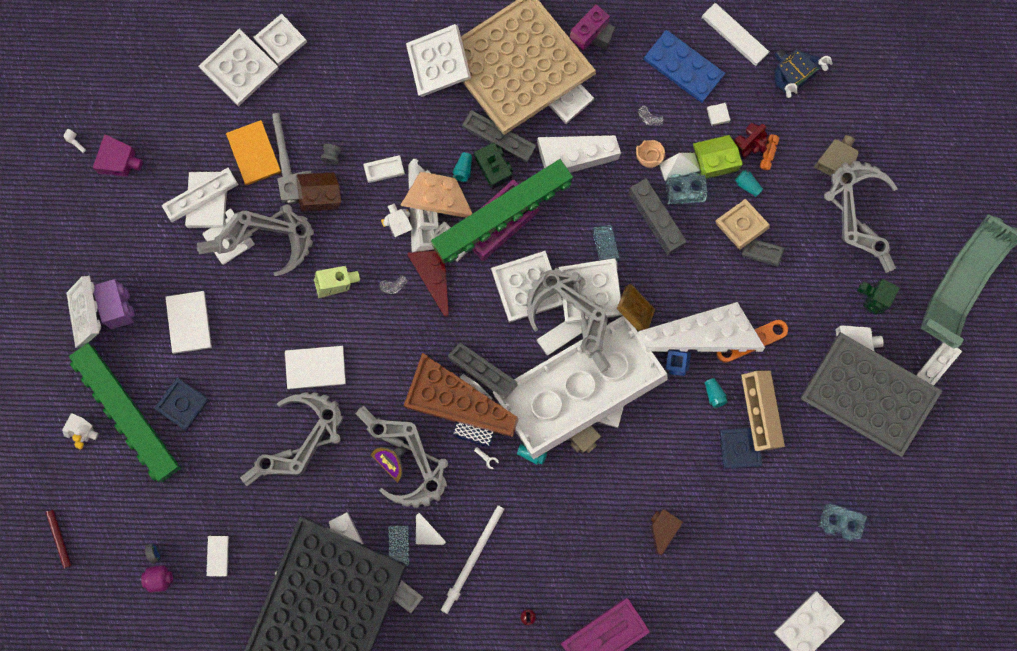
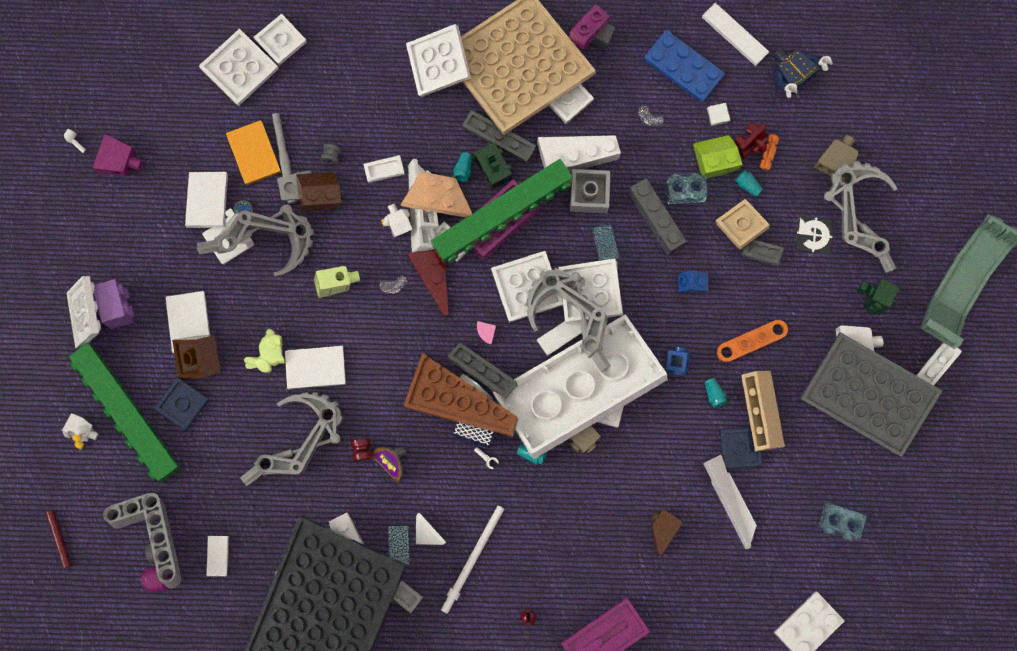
white tile [162,168,238,222] -> none
light grey piece [355,406,448,508] -> none
pearl gold tile [617,283,655,331] -> none
light nougat hair [636,140,665,168] -> none
white wing [636,302,765,352] -> none
white slope [659,153,701,182] -> none
none -> light grey beam [103,493,181,588]
none -> reddish brown slope [172,335,221,378]
none -> tile [234,200,254,213]
none -> yellowish green animal [244,329,286,373]
none -> dark red wheel [351,439,372,461]
none -> bright pink tile [477,321,496,345]
none -> light grey brick [570,169,610,213]
none -> blue bracket [678,270,709,293]
none -> white wedge [703,455,756,549]
none -> sticker [795,215,834,254]

